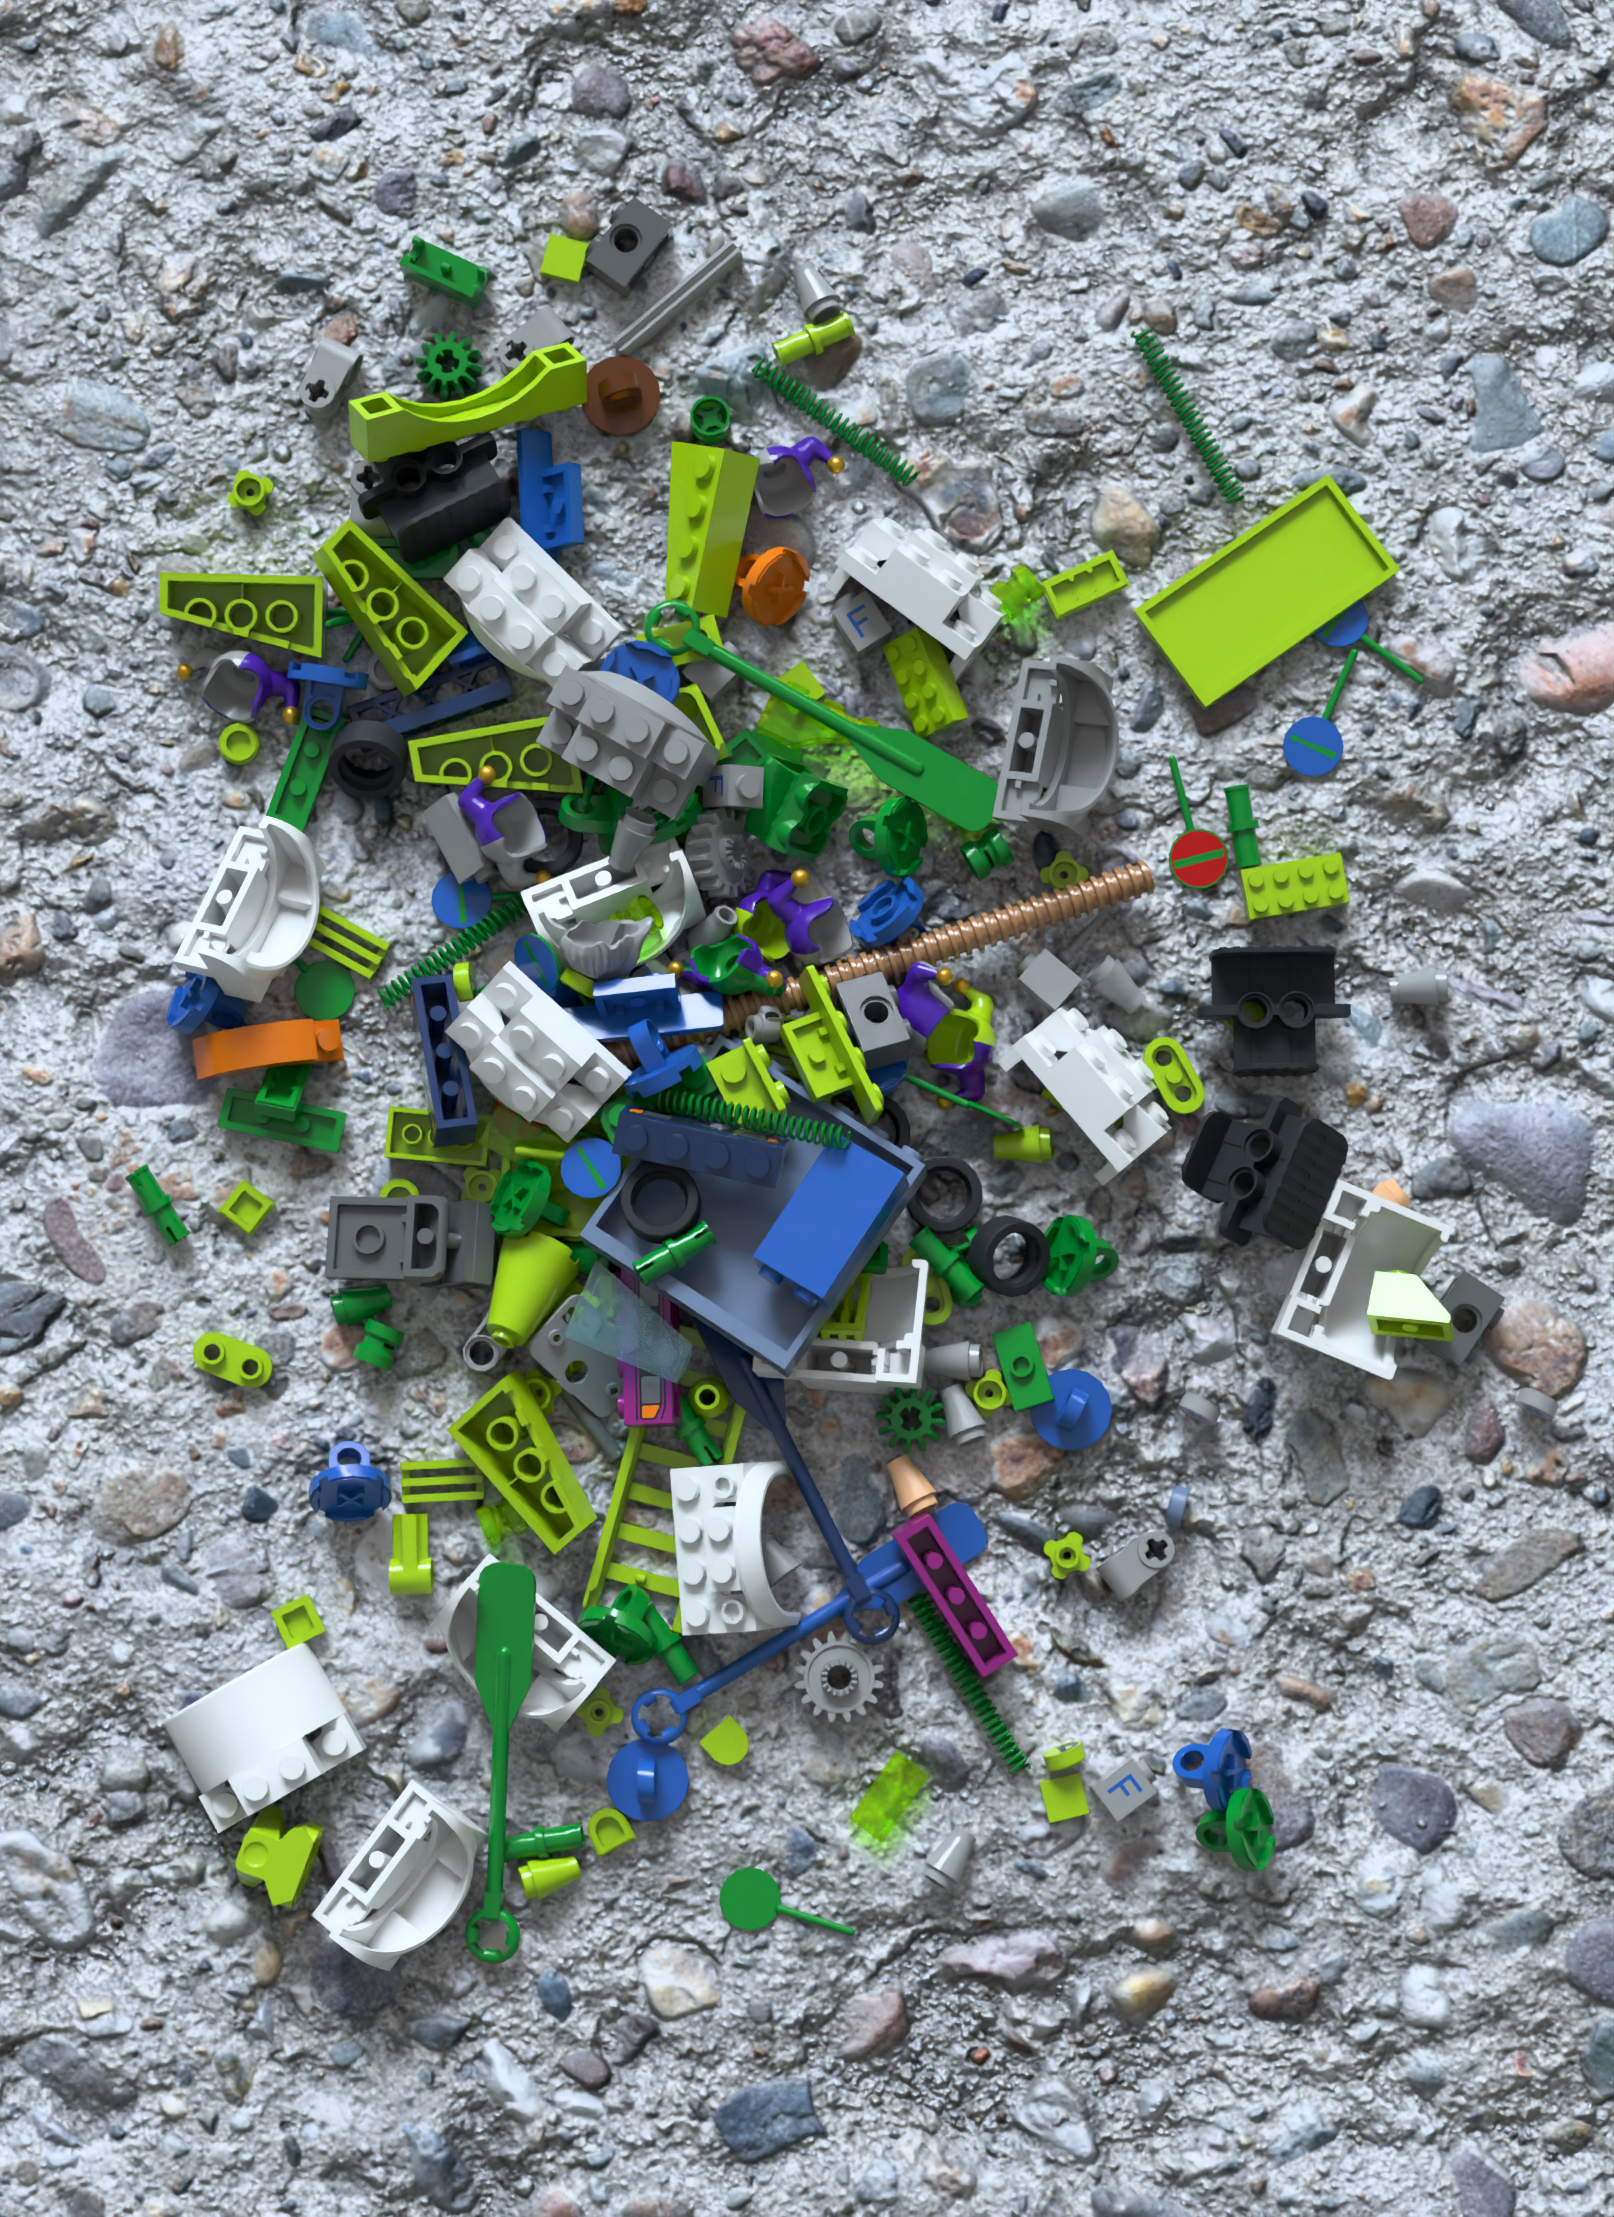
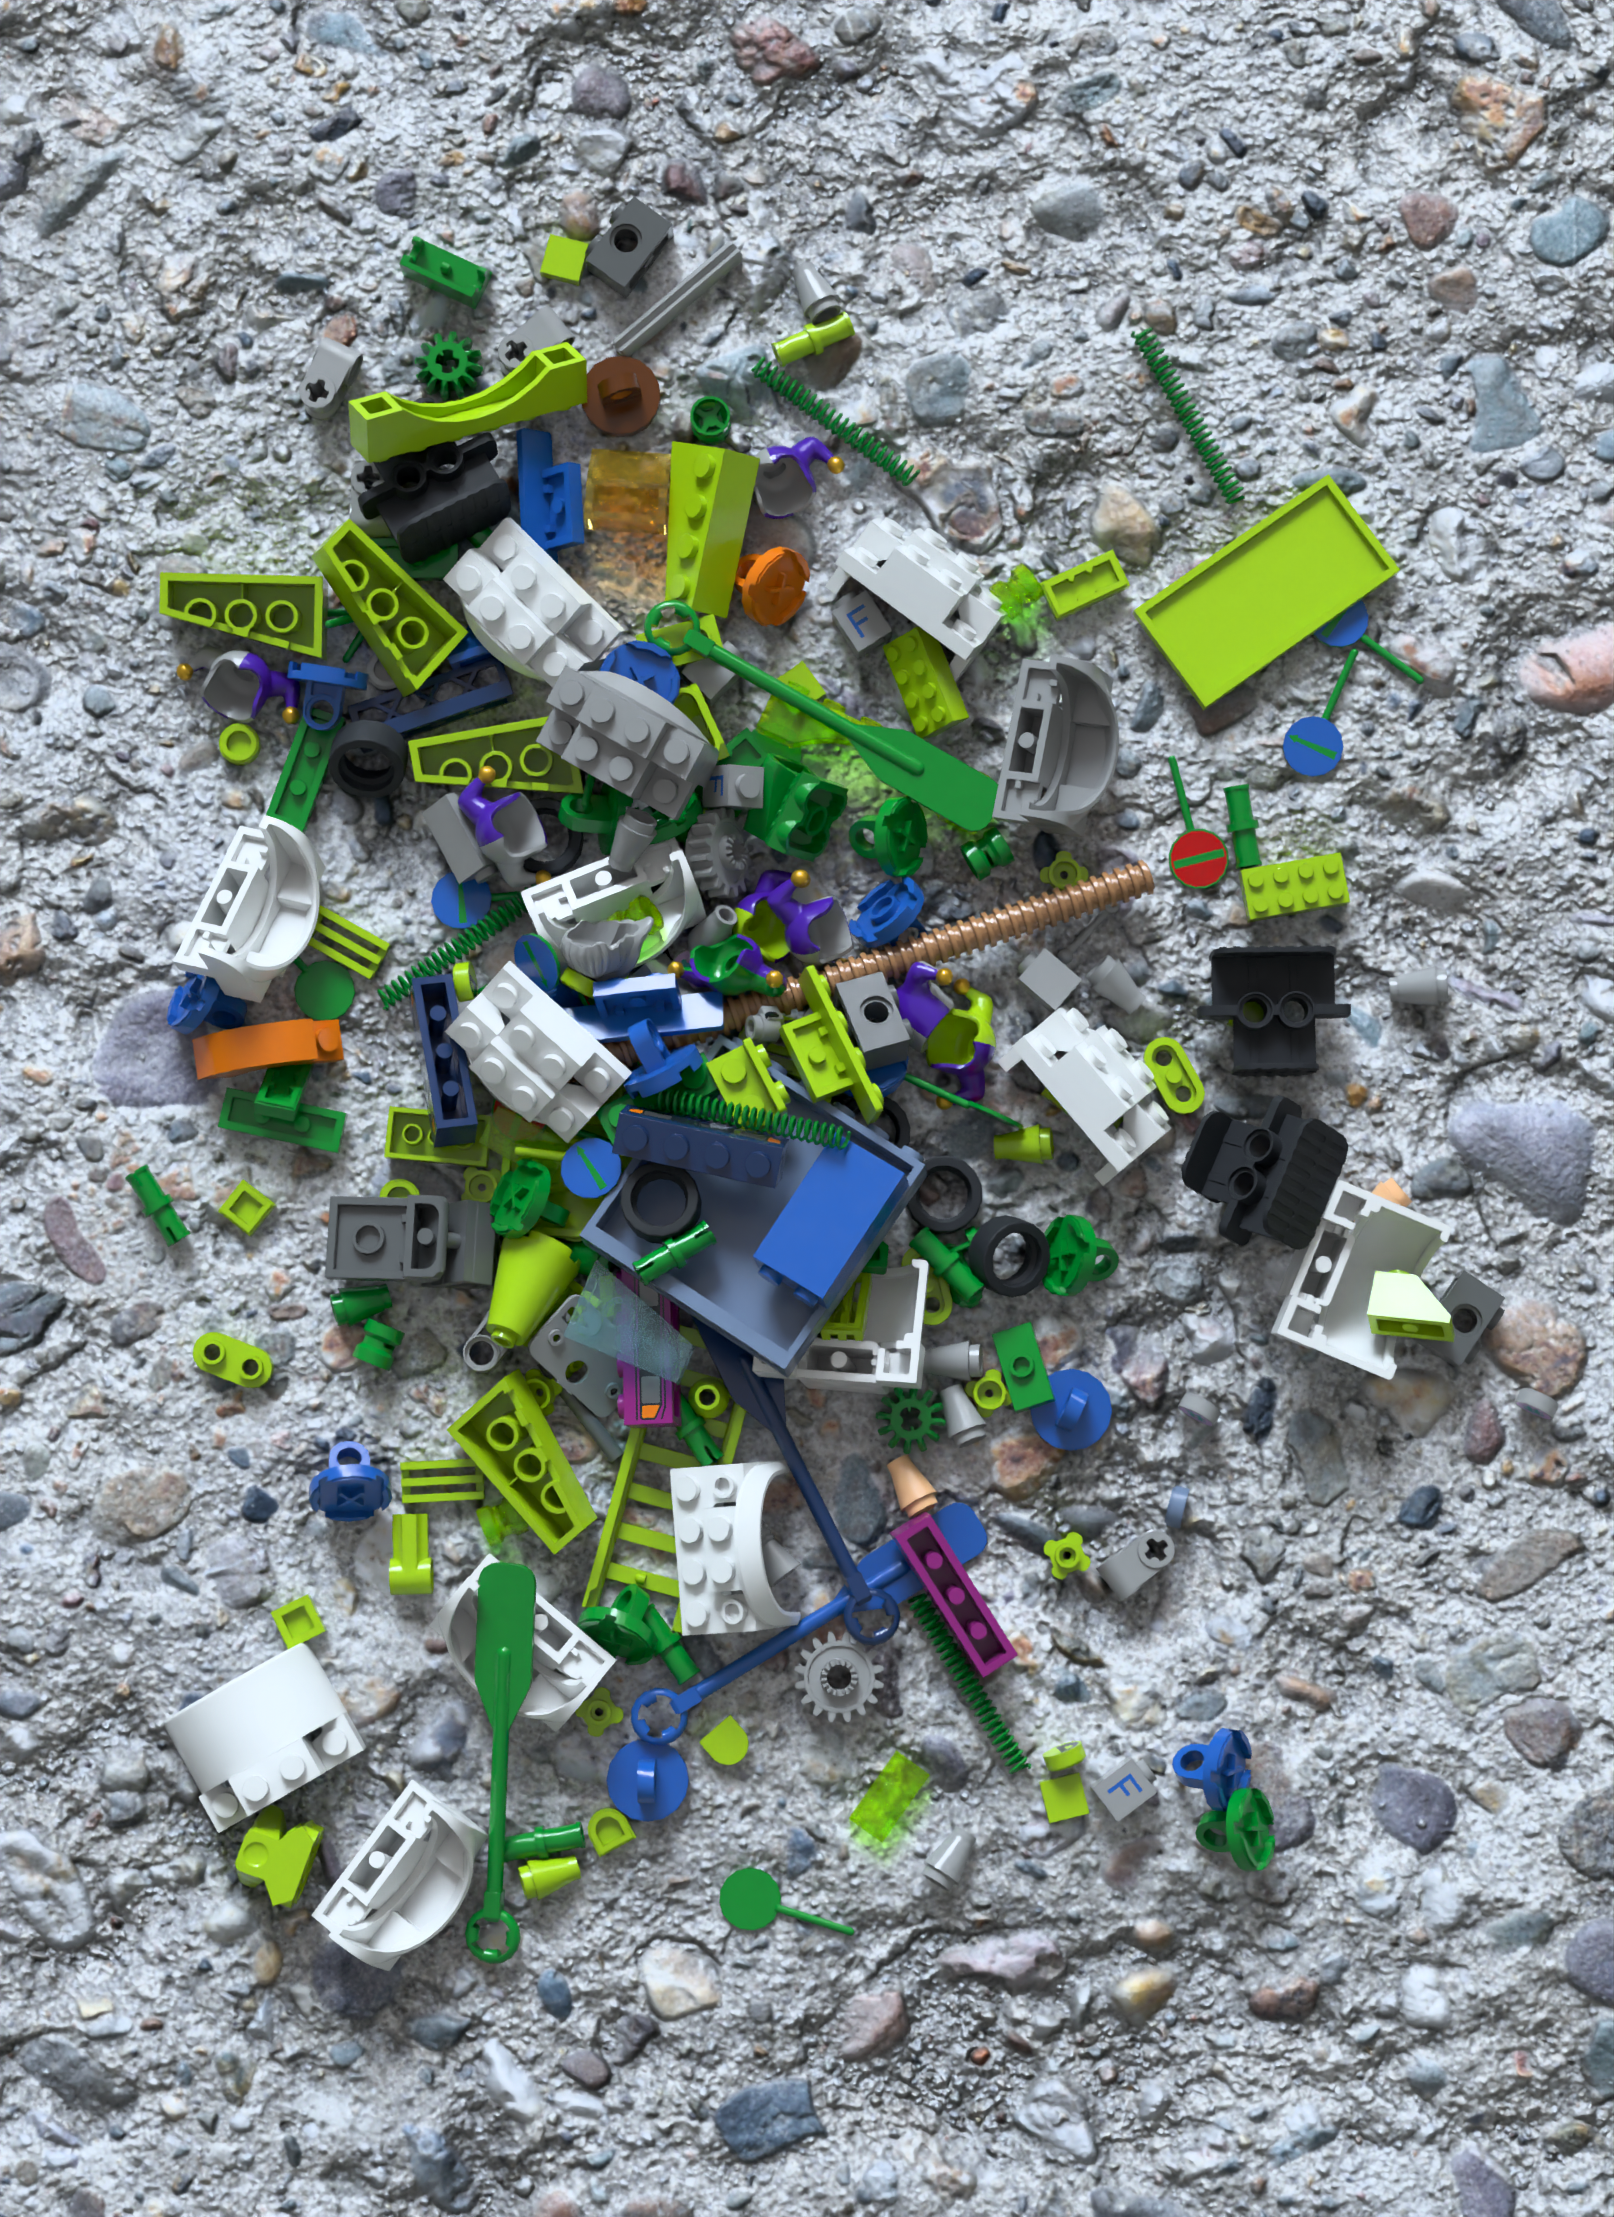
lime plate [227,470,274,516] -> none
none -> clear yellow slope [584,448,671,535]

